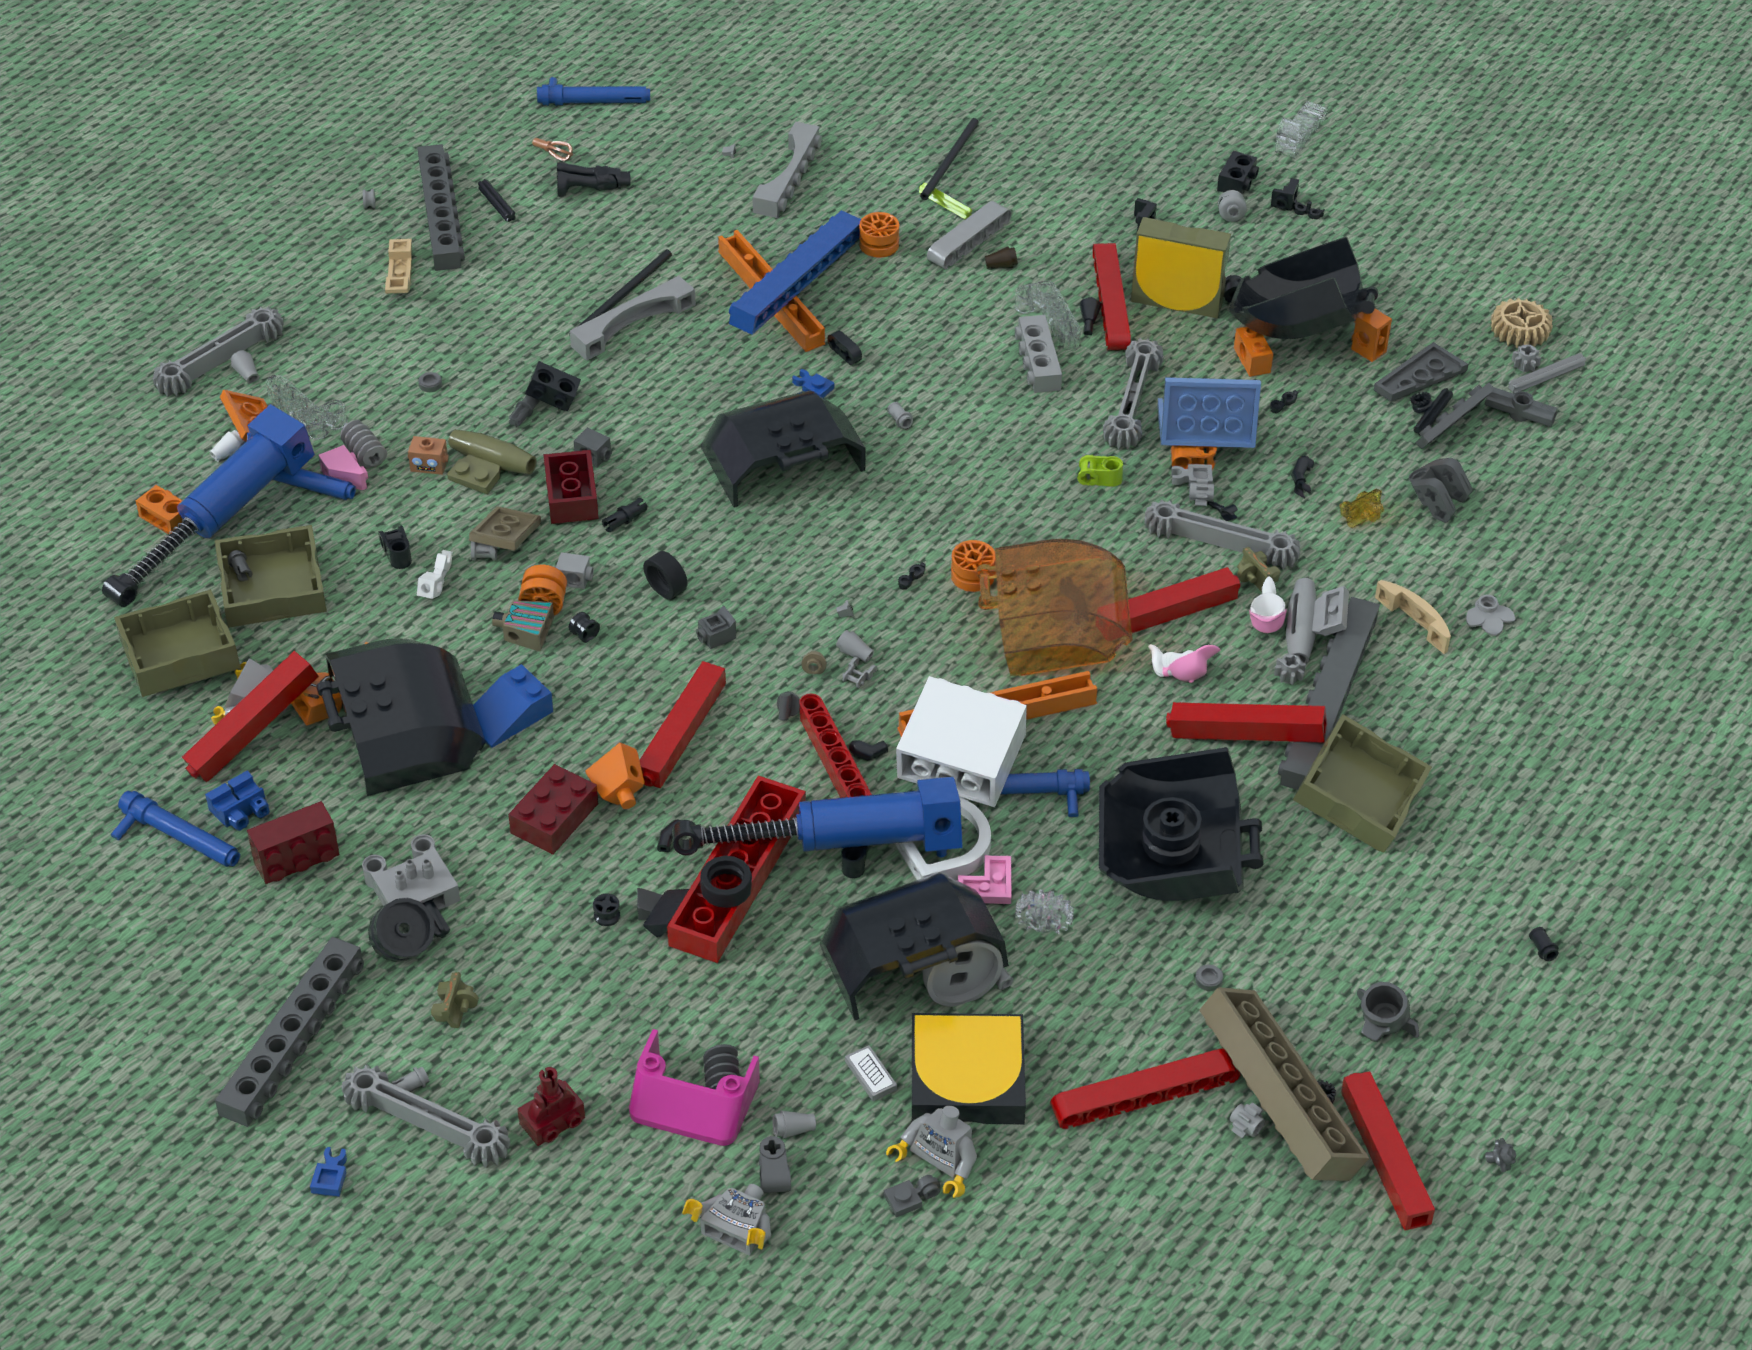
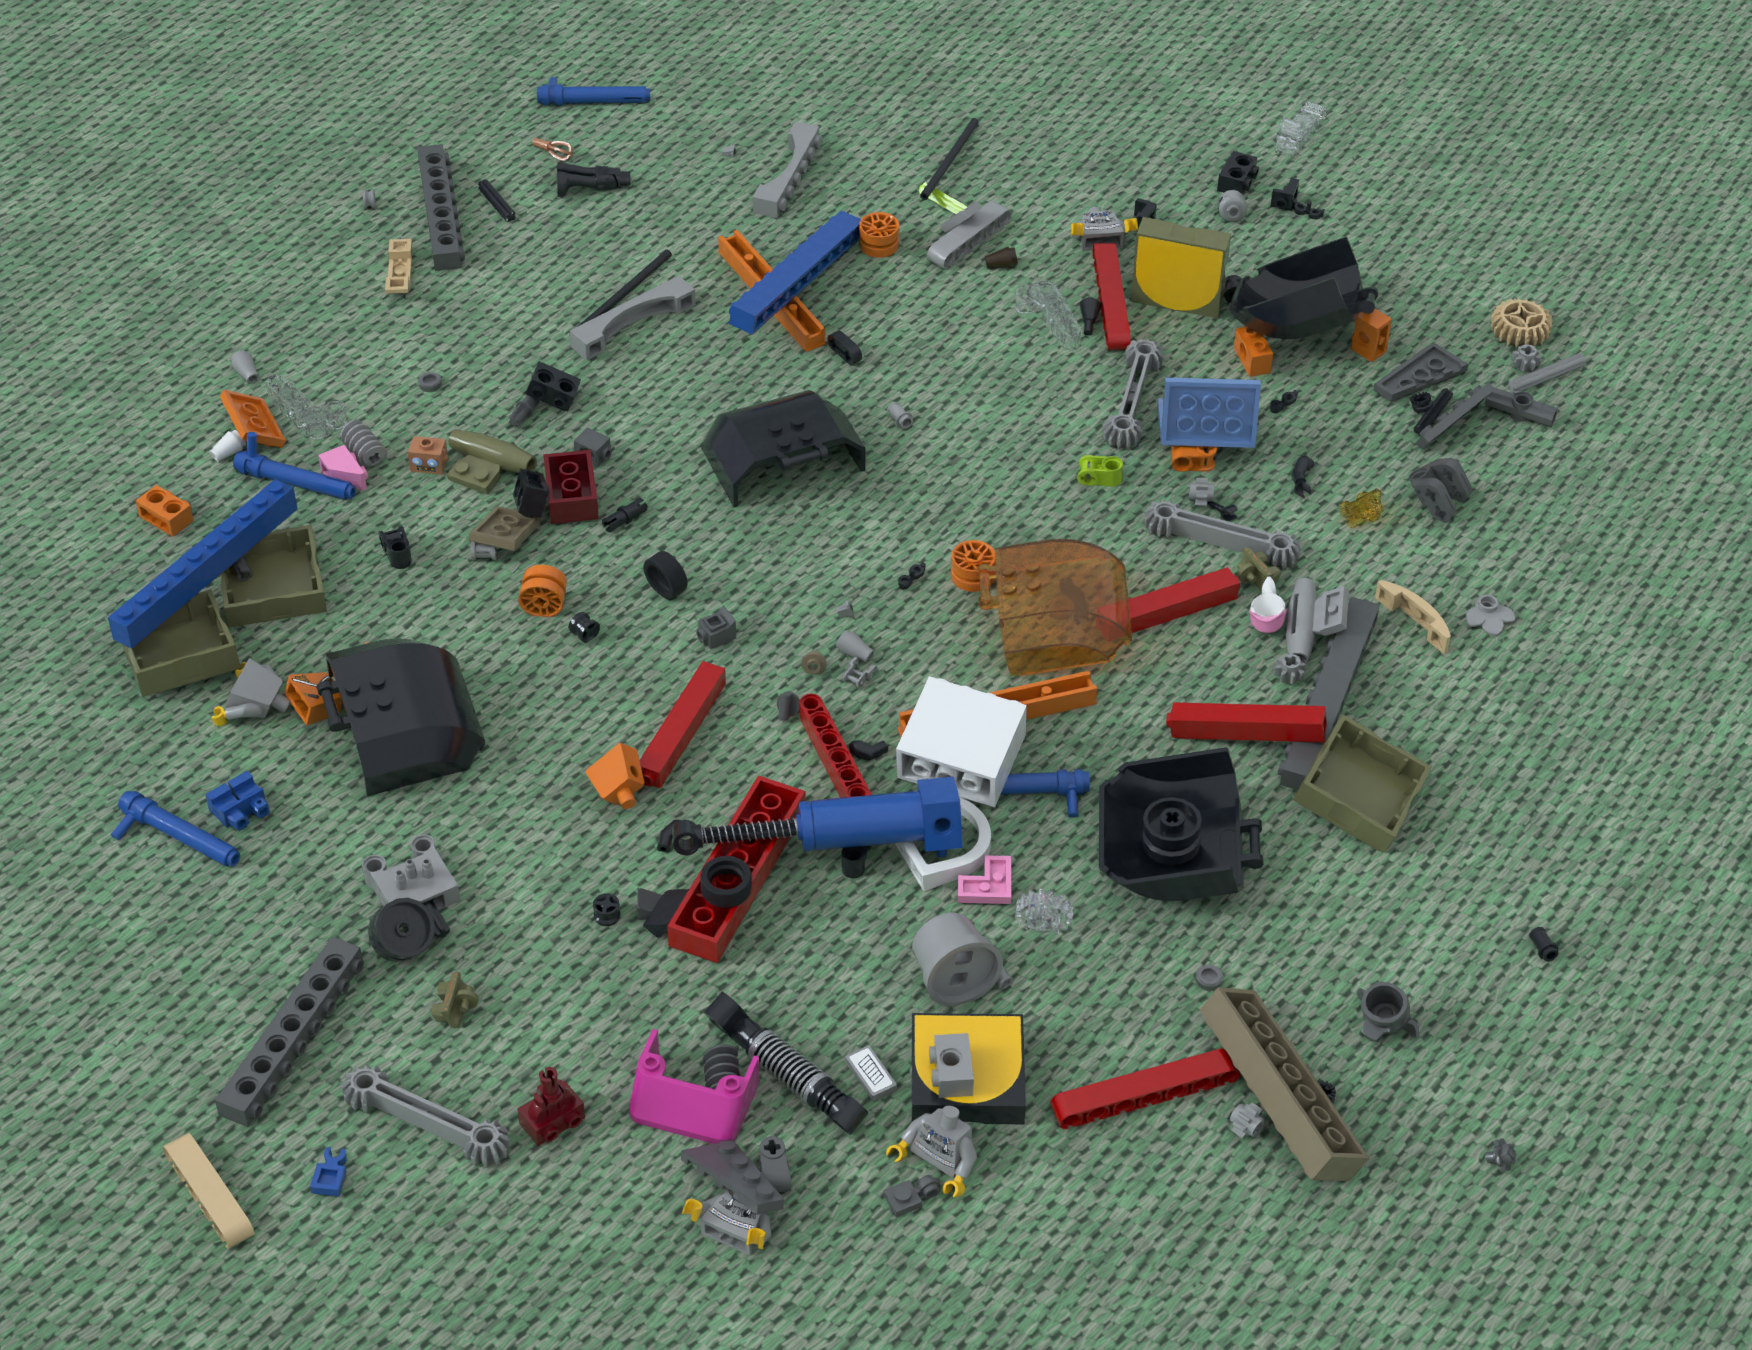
blue piece [102,404,315,607] -> none
light grey arm [153,306,284,397] -> none
red brick [182,651,319,782] -> none
dark red brick [247,801,340,884] -> none
light grey pin [391,1067,430,1092] -> none
white piece [417,550,453,599] -> none
blue slope [473,664,553,748] -> none
dark tan torso [492,601,554,652] -> none
dark red brick [508,764,599,855] -> none
light grey brick [556,552,594,589] -> none
light grey cone [773,1110,816,1139] -> none
blue plate [792,369,835,398] -> none
black windscreen [820,873,1009,1021] -> none
light grey brick [1015,315,1062,393] -> none
bright pink hair [1148,644,1221,683] -> none
light grey plate [1171,464,1213,487] -> none
red brick [1341,1071,1435,1231] -> none
none -> blue brick [108,479,298,649]
none -> tan beam [163,1133,255,1249]
none -> black brick [513,468,549,518]
none -> dark grey wing [681,1140,784,1214]
none -> black piece [703,991,869,1135]
none -> light grey brick [929,1033,974,1098]
none -> light grey tile [941,202,981,232]
none -> light grey torso [1071,207,1138,251]

